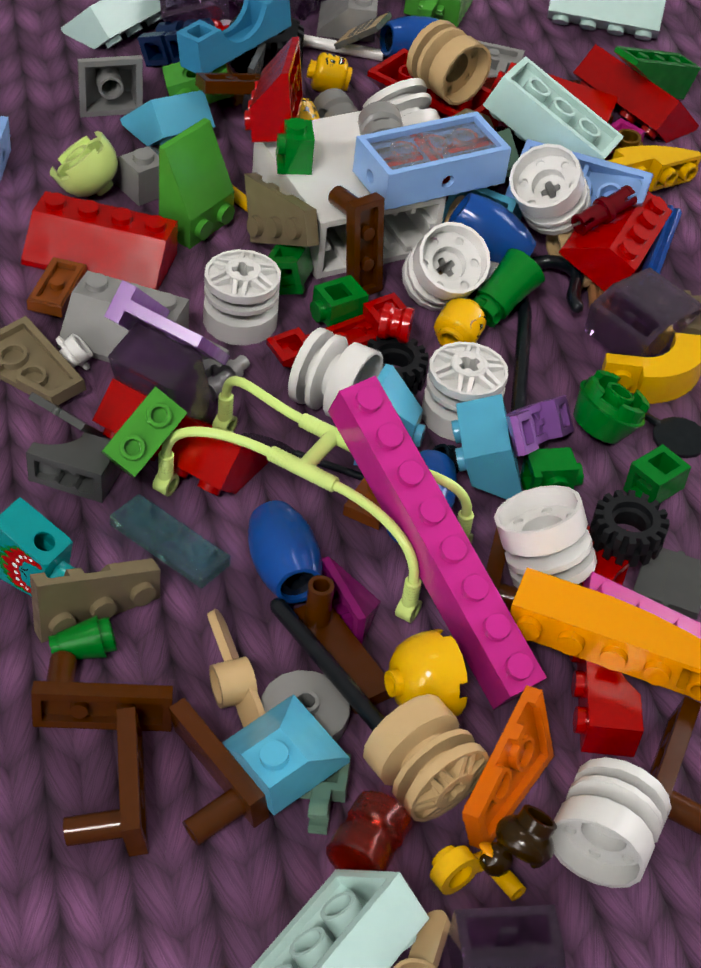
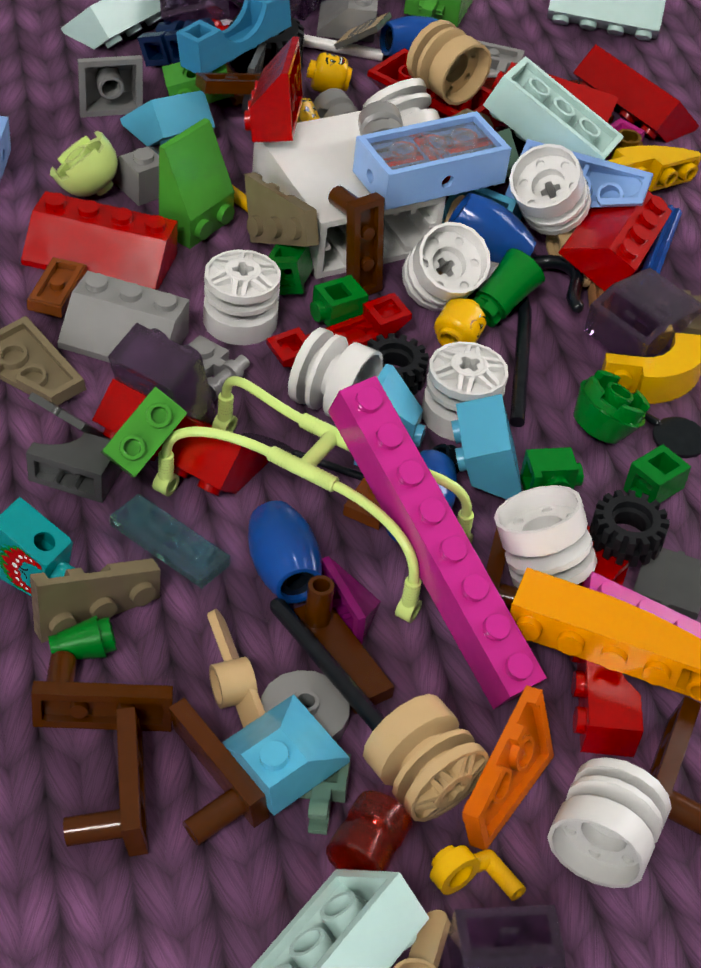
white plate [56,333,93,371] -> none
medium lavender fence [104,280,230,366] -> none
green brick [275,118,315,175] -> none
red wheel [378,302,415,344] -> none
yellow cylinder [384,629,468,717] -> none
dark brown animal [479,804,557,877] -> none
medium lavender slope [505,395,574,456] -> none
dark red pin [571,185,637,235] -> none
green slope [614,46,701,99] -> none

